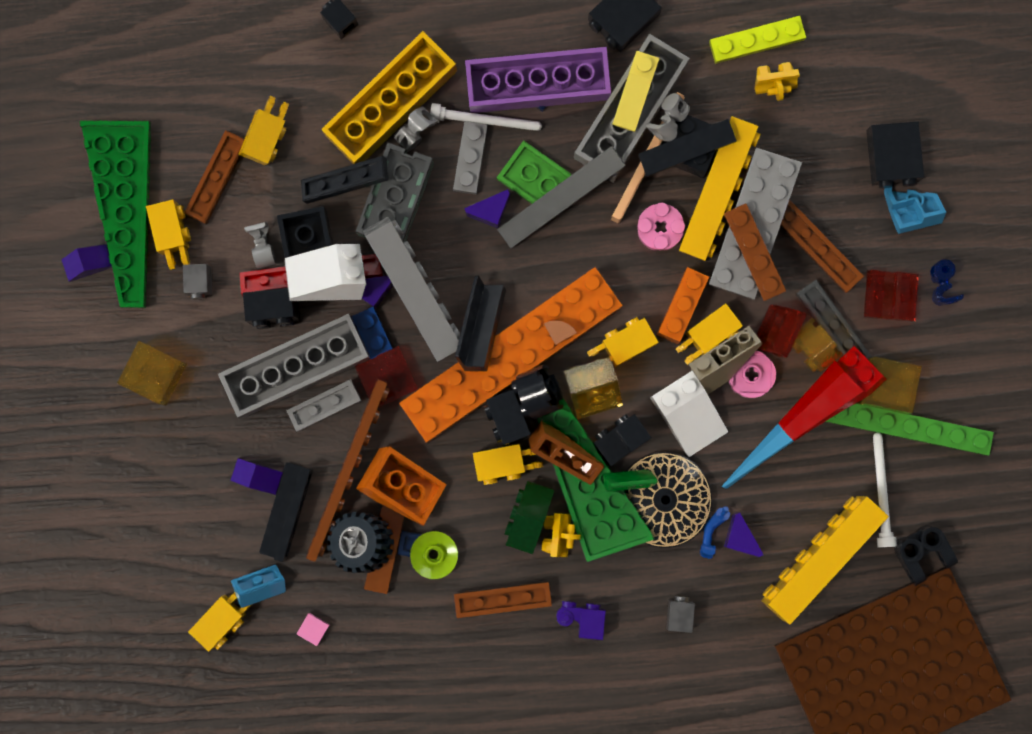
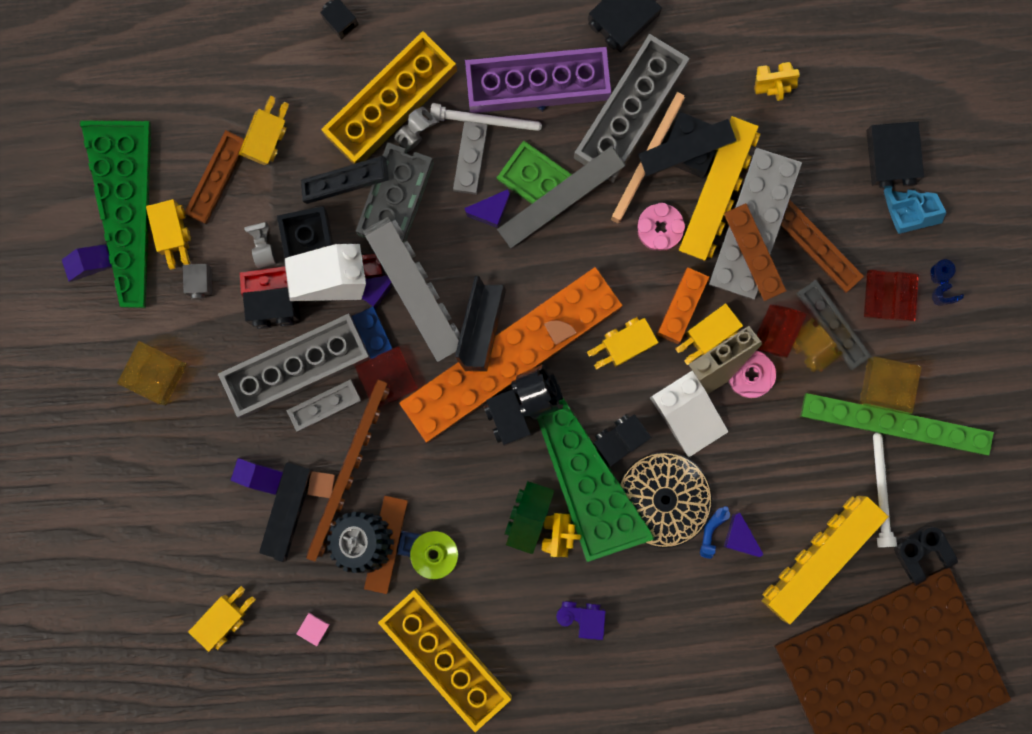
dark azure slope [231,564,286,608] -> none
orange slope [356,446,447,526] -> none
dark orange plate [454,582,552,618] -> none
yellow hinge [473,444,543,485] -> none
dark orange slope [528,421,604,485] -> none
clear yellow brick [563,357,623,420] -> none
green slope [603,470,658,492] -> none
light yellow slope [612,51,659,132] -> none
light grey leg [646,93,690,142] -> none
flat silver brick [666,596,695,633] -> none
neon yellow plate [709,16,806,64] -> none
red plate [722,346,887,489] -> none
none -> nougat tile [307,471,336,498]
none -> yellow brick [378,588,512,732]

